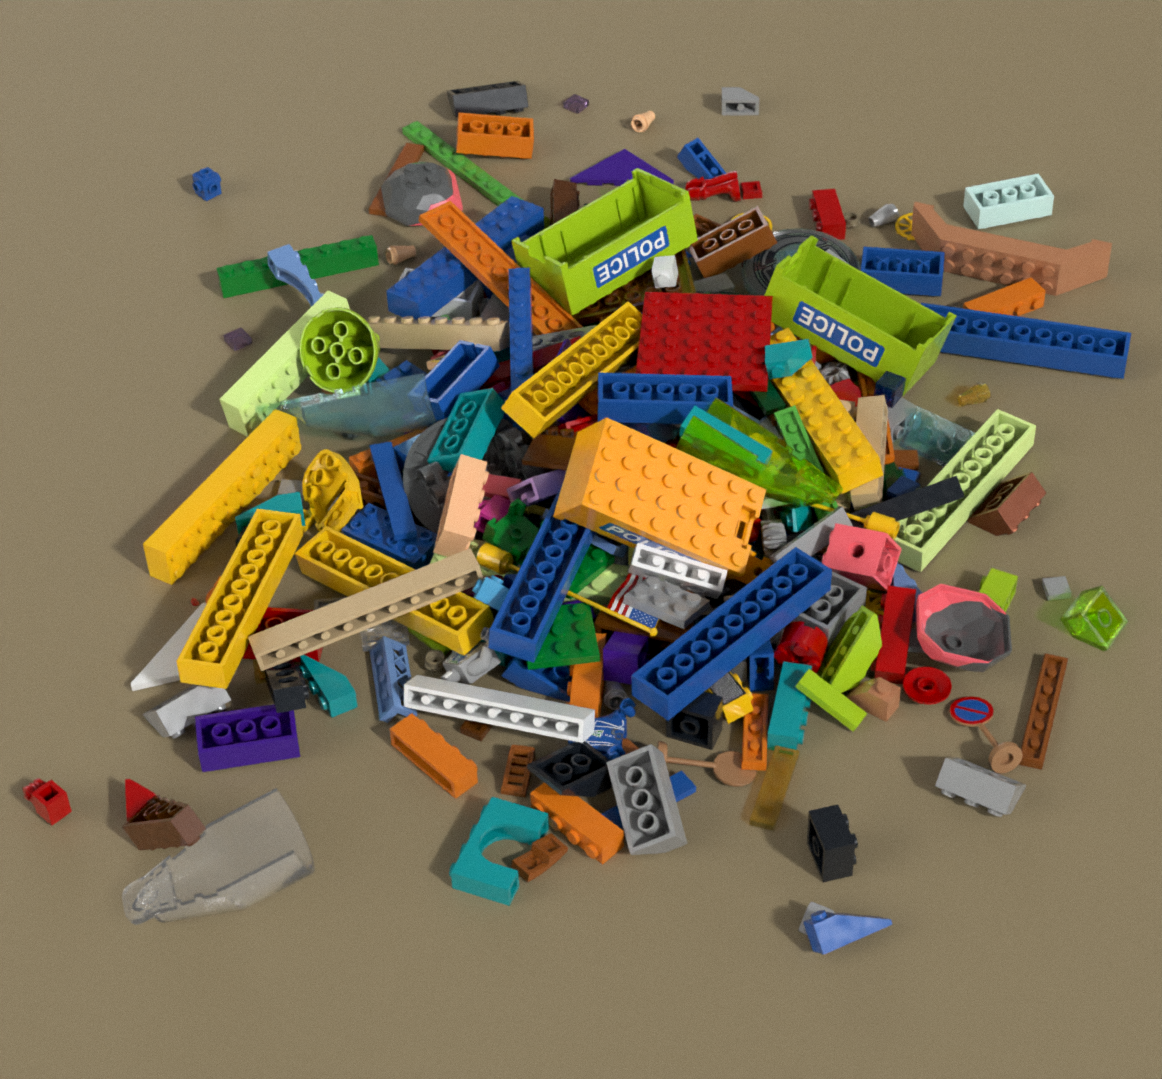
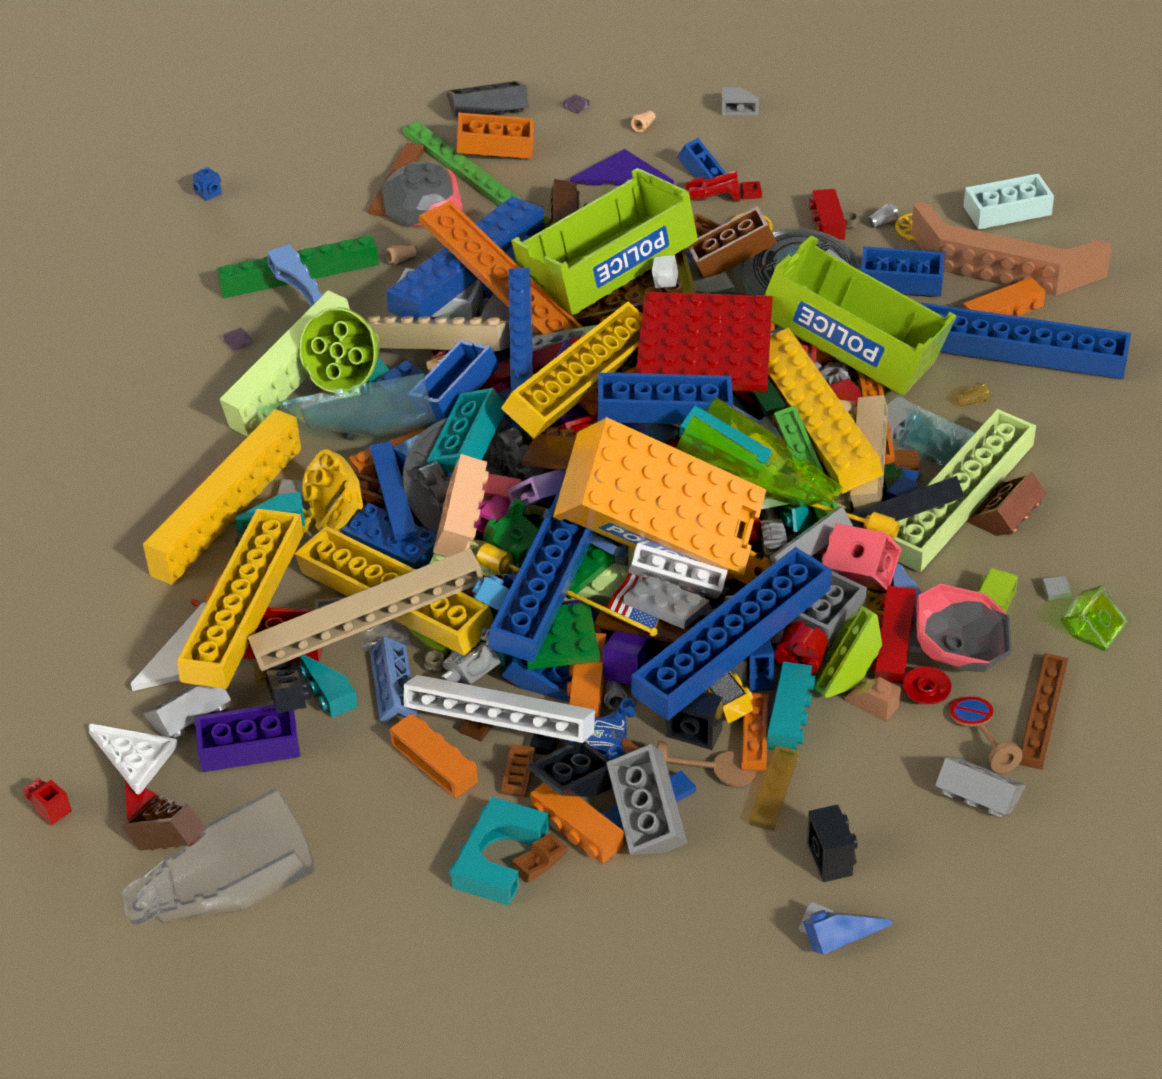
teal slope [765,339,812,379] -> none
lime tile [795,669,867,732] -> none
brick [874,371,906,408] -> none
none -> white tile [89,724,177,794]
none -> black tile [530,733,559,756]

